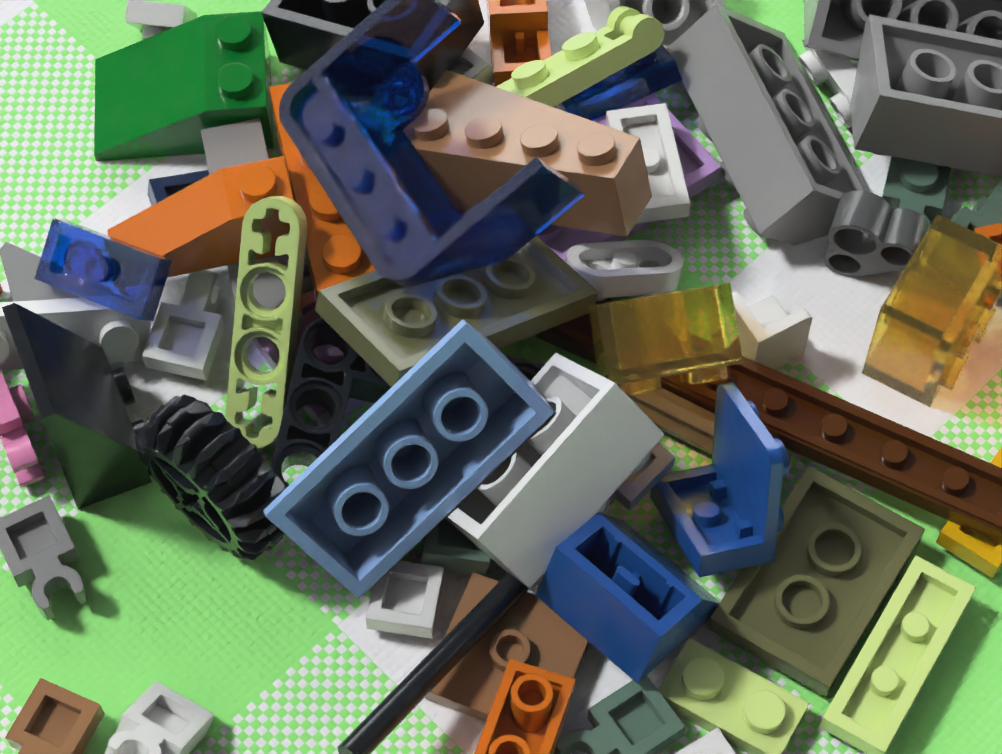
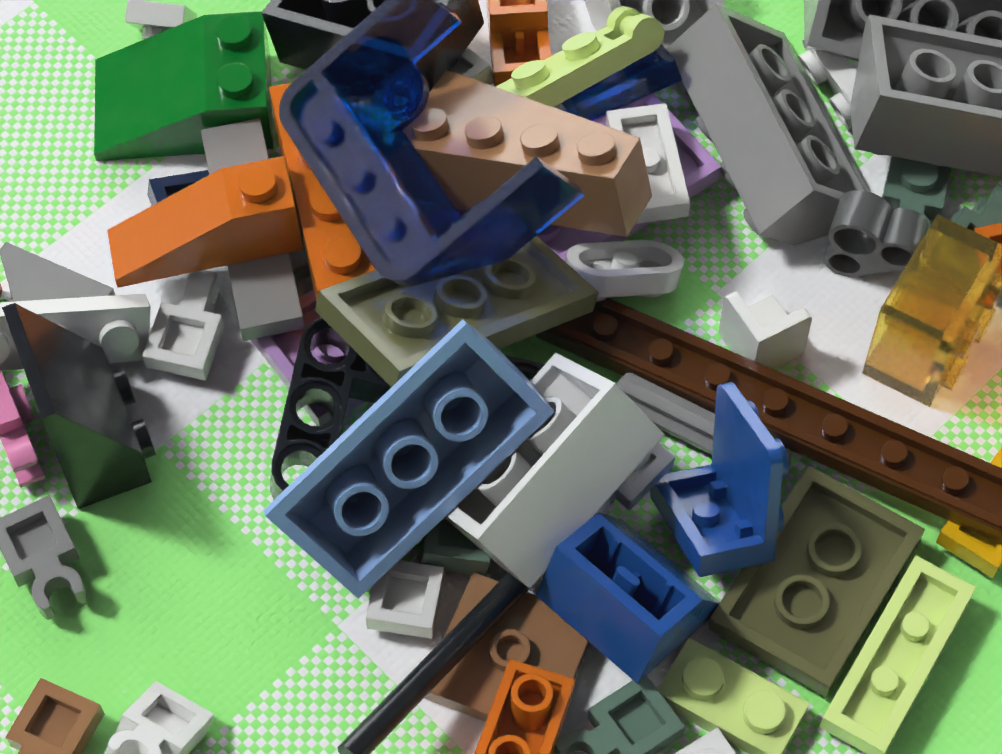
clear blue plate [34,218,172,321] -> none
black gear [134,395,285,560] -> none
yellowish green beam [225,196,307,448] -> none
clear yellow brick [587,283,743,395] -> none

